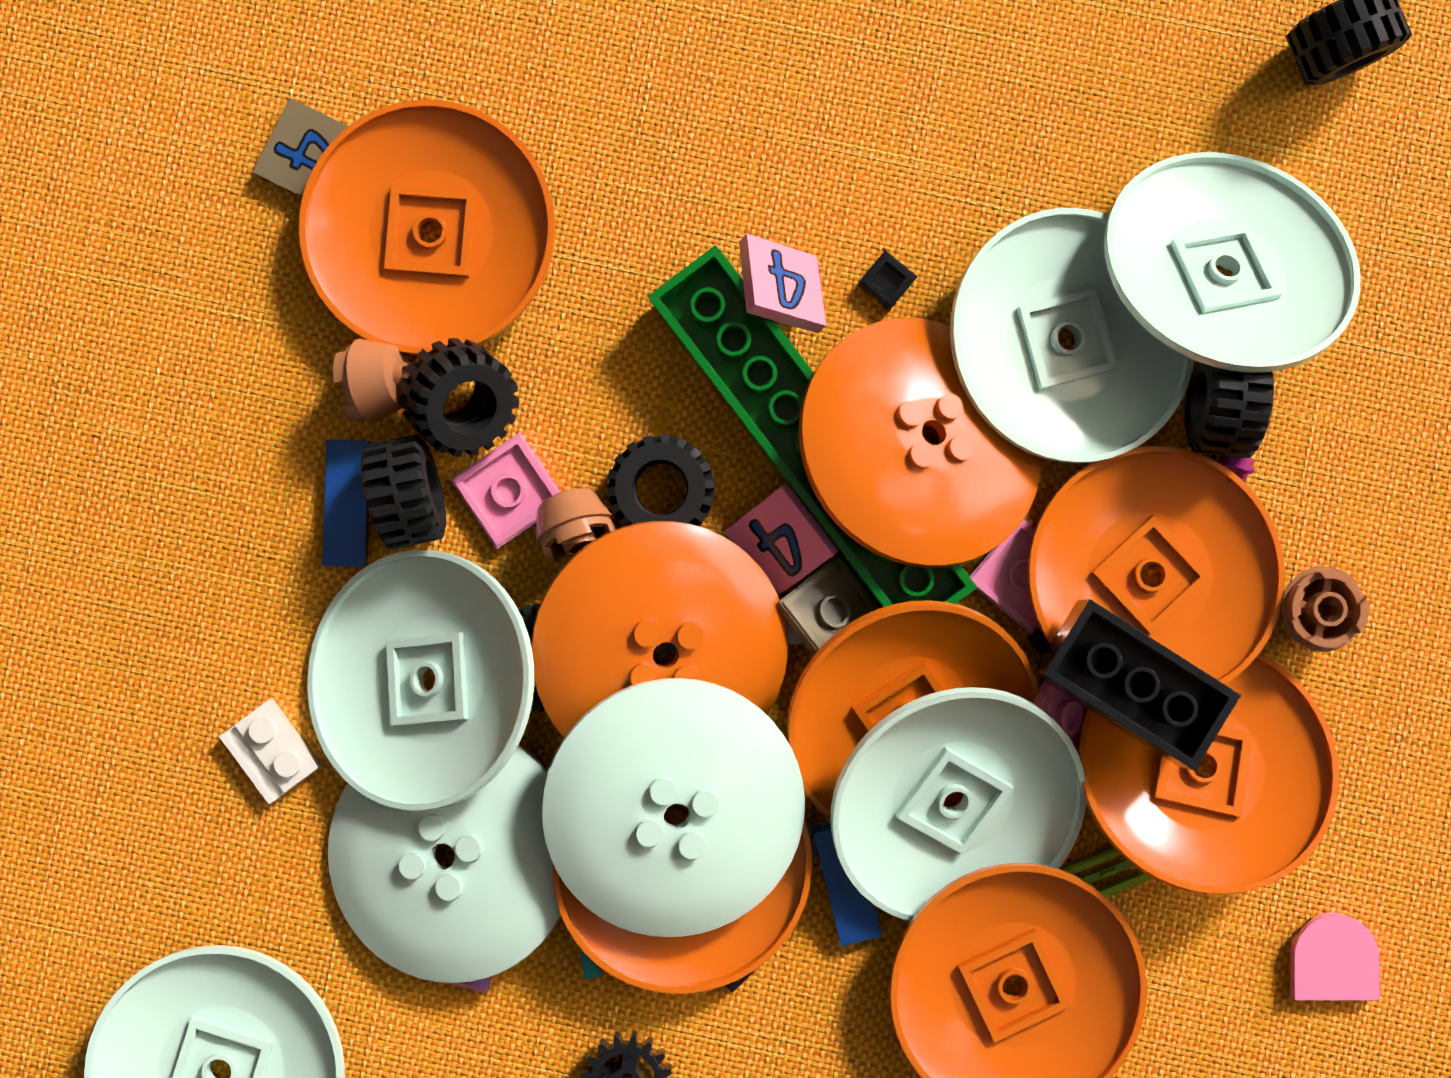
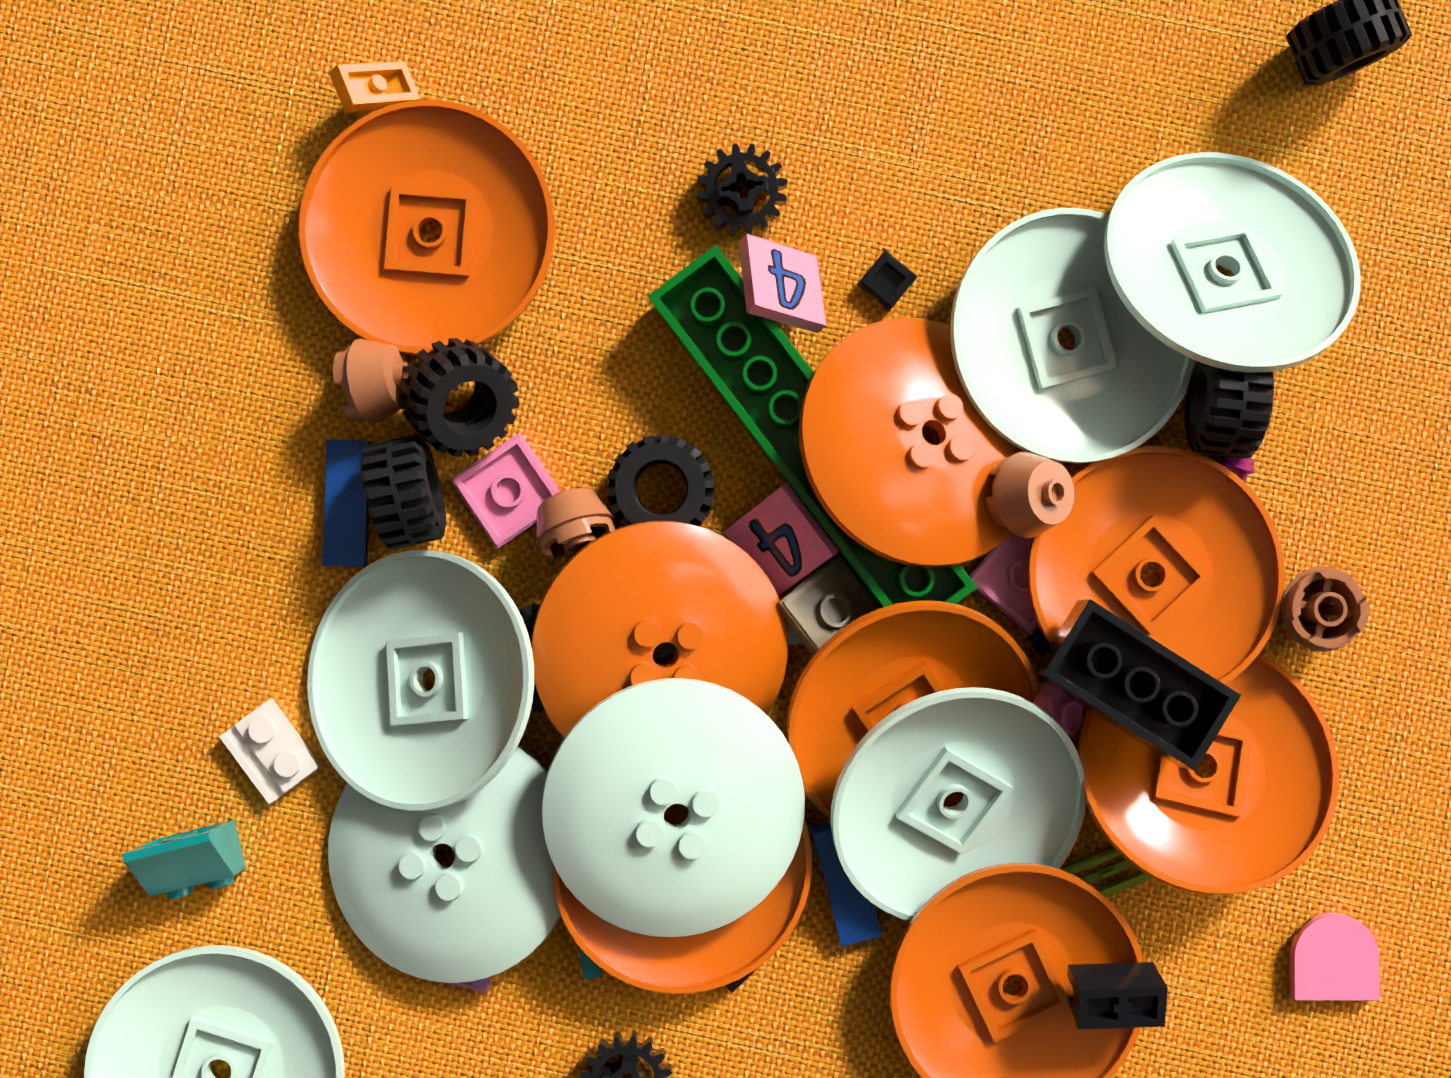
dark tan tile [253,98,349,198] -> none
none -> teal slope [122,819,246,900]
none -> light orange slope [329,61,421,119]
none -> black gear [697,143,788,237]
none -> nougat cone [986,452,1075,538]
none -> black hinge [1067,962,1168,1029]

